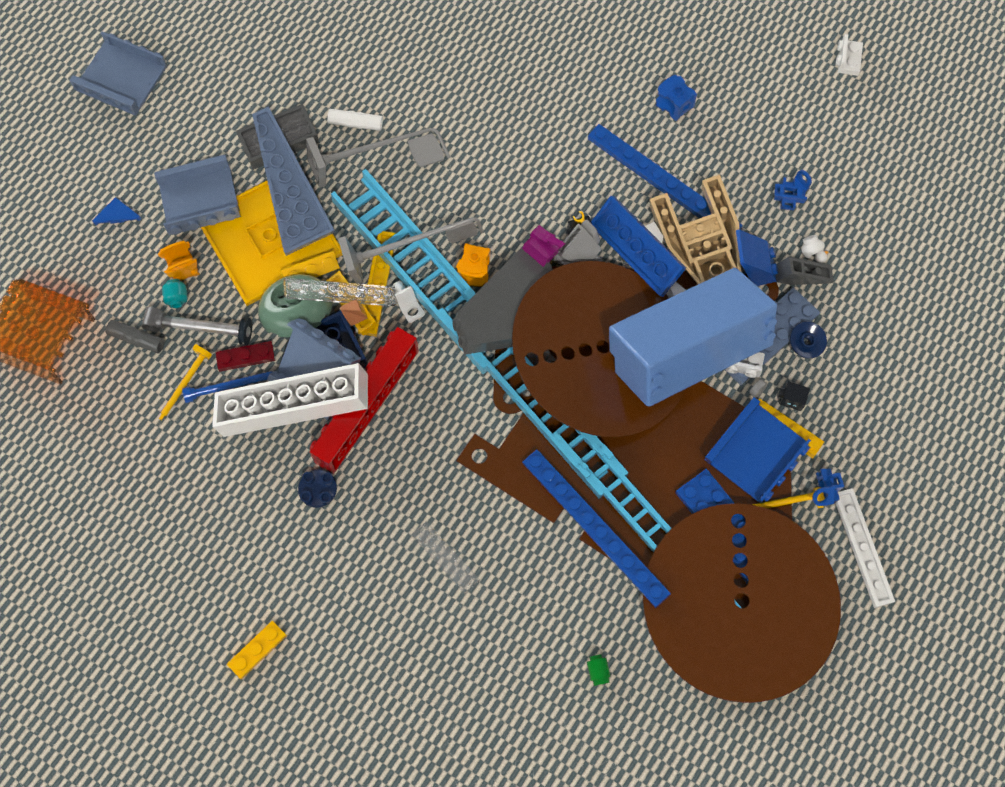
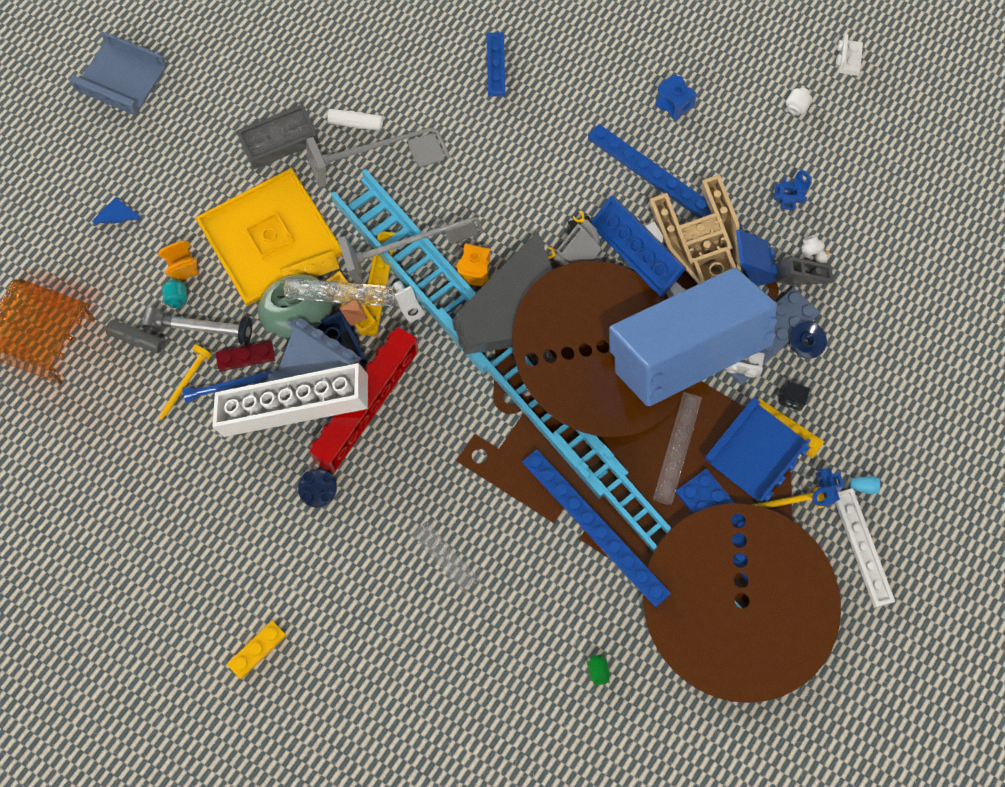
sand blue panel [154,155,241,235] -> none
sand blue wing [252,106,335,256] -> none
magenta piece [522,225,566,267] -> none
light grey tile [749,379,768,398] -> none
none -> blue plate [487,32,506,97]
none -> clear plate [652,392,702,506]
none -> white head [786,87,812,115]
none -> medium azure cone [850,476,880,495]

